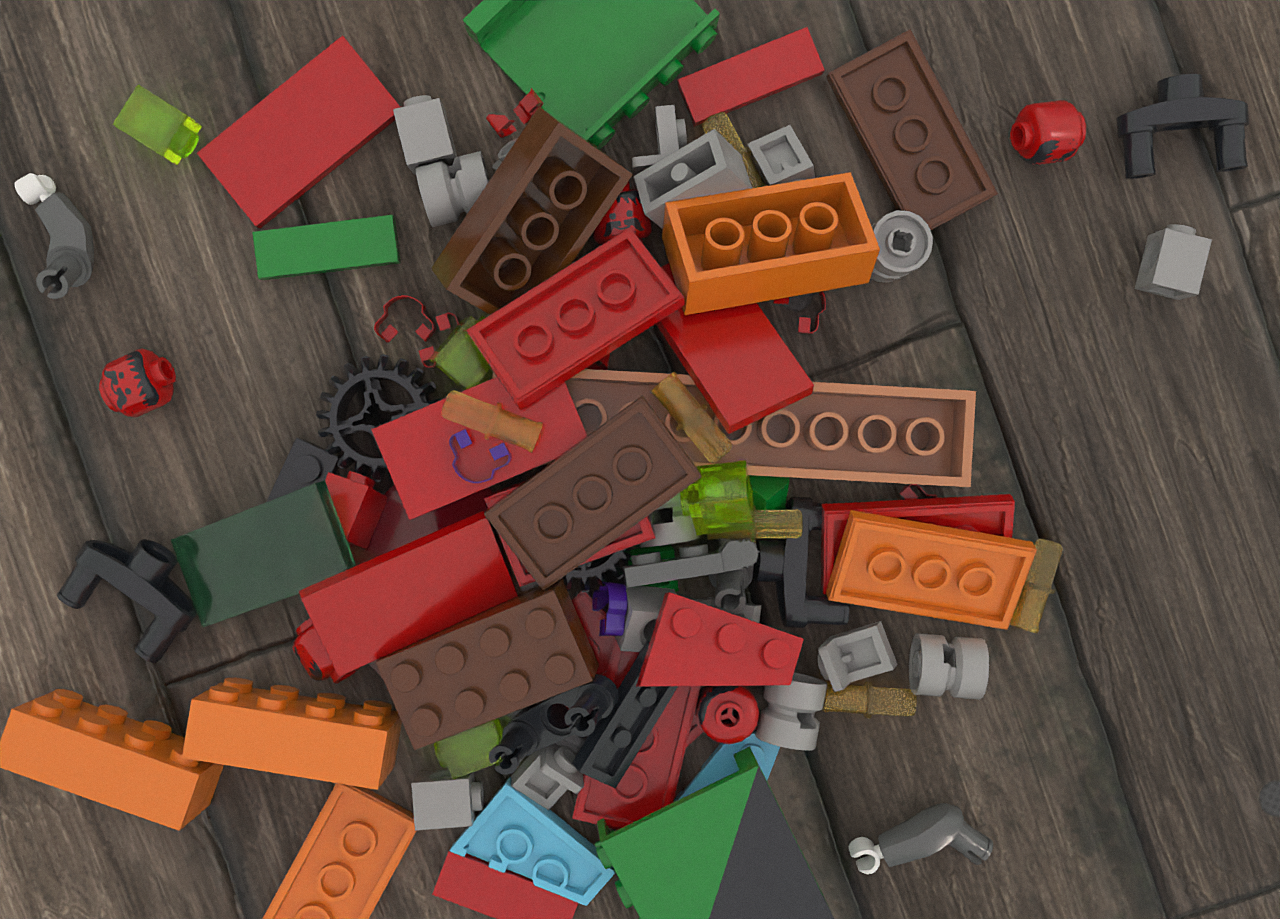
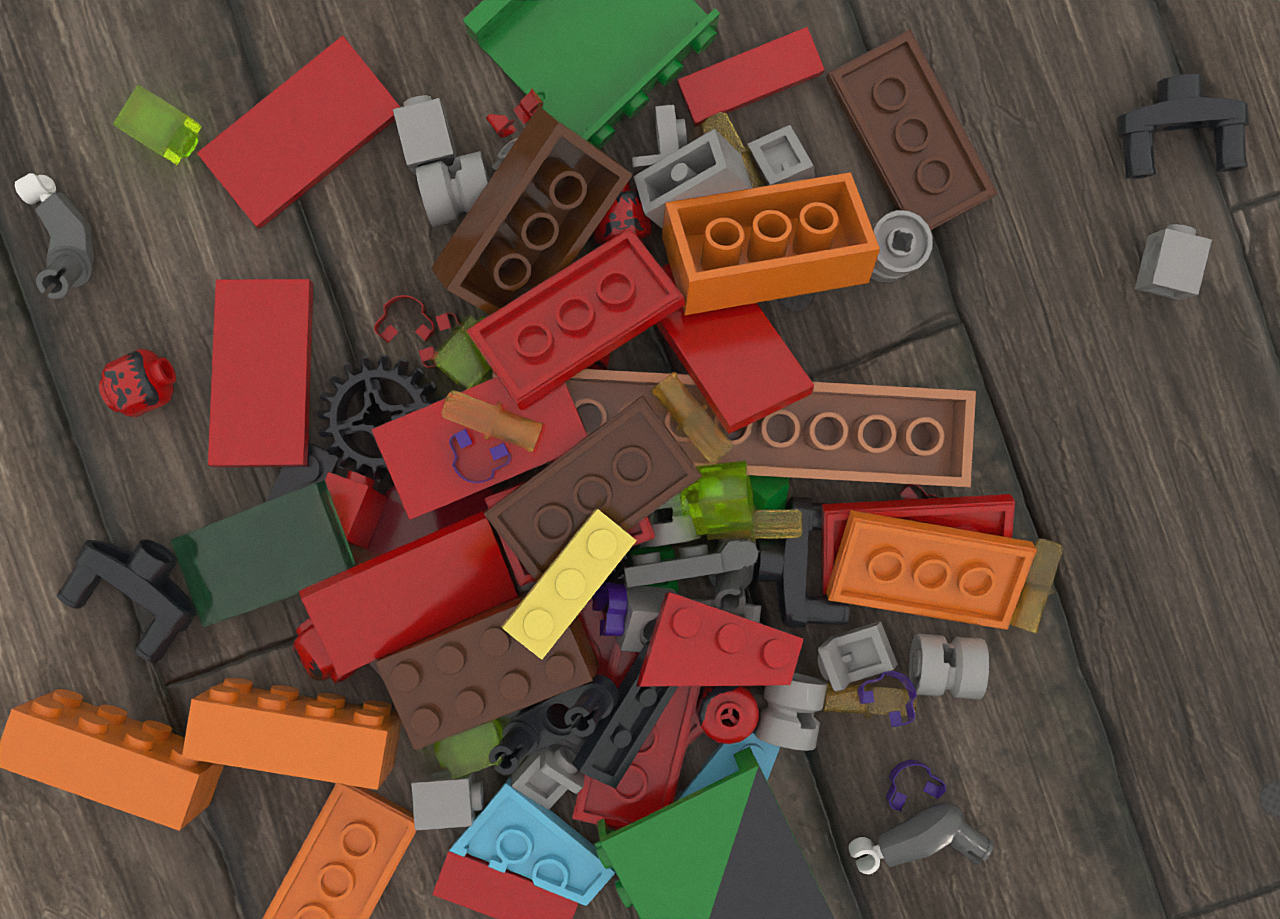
green tile [252,215,401,280] -> none
red piece [773,291,826,335] -> none
red head [1010,100,1086,165] -> none
none -> red tile [208,279,313,468]
none -> light yellow plate [501,509,637,660]
none -> dark purple piece [858,671,917,728]
none -> dark purple piece [886,760,946,811]

